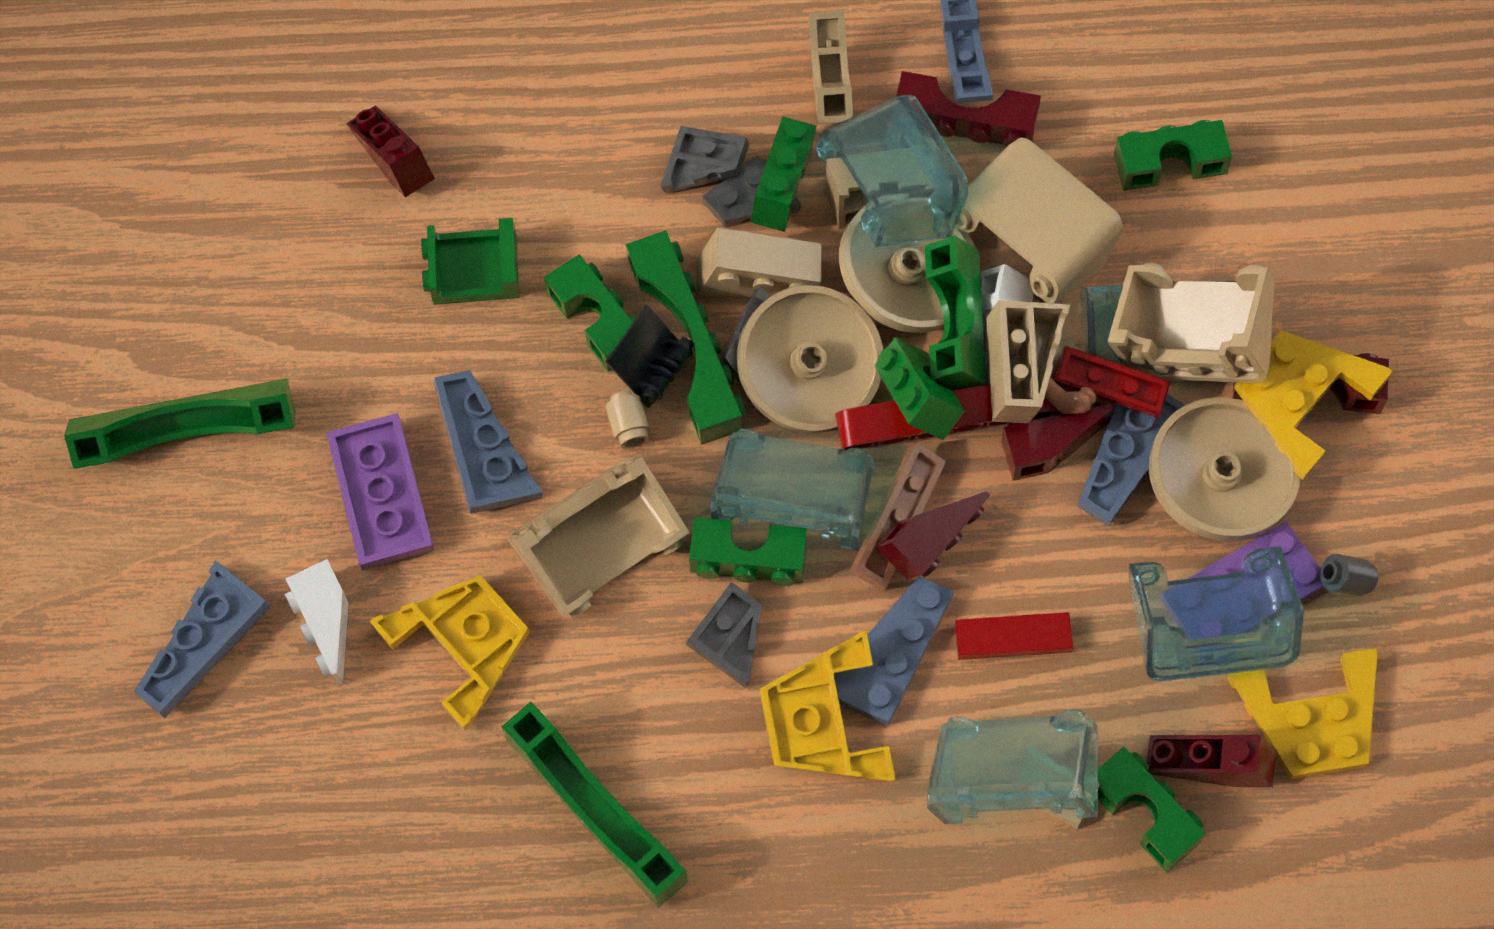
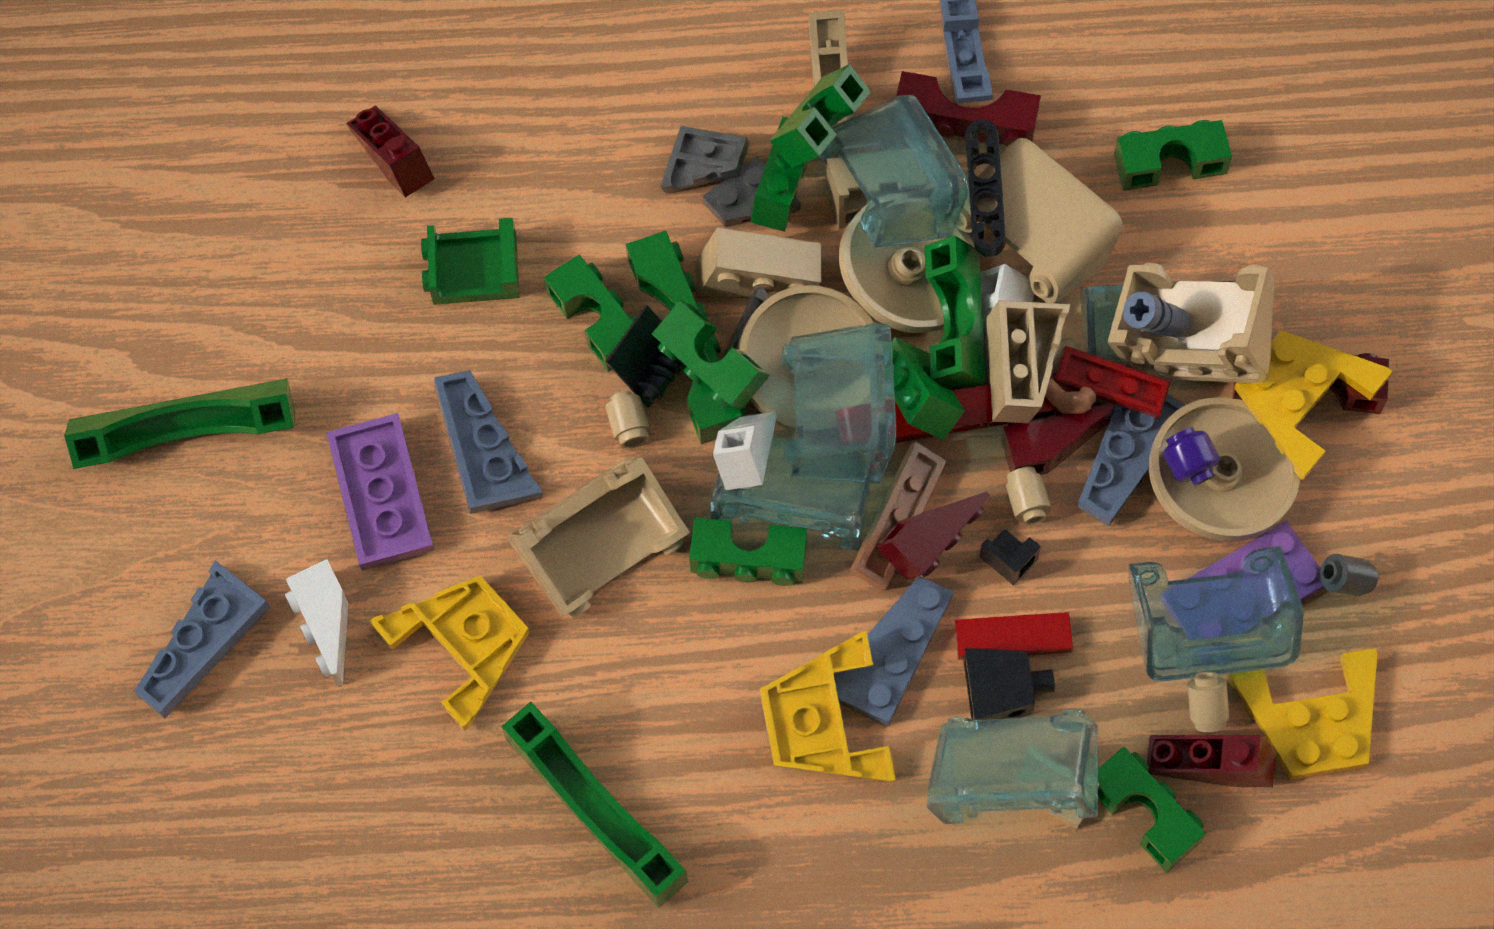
flat silver wing [686,582,762,688] -> none
none -> green arch [652,300,770,409]
none -> white slope [713,412,777,490]
none -> green arch [770,64,871,168]
none -> clear light blue windscreen [781,323,896,484]
none -> black torso [963,648,1055,730]
none -> black beam [965,119,1006,257]
none -> black panel [979,530,1041,586]
none -> tan brick [1005,466,1052,525]
none -> sand blue axle [1123,291,1191,338]
none -> dark purple head [1163,427,1220,486]
none -> tan brick [1187,671,1229,732]

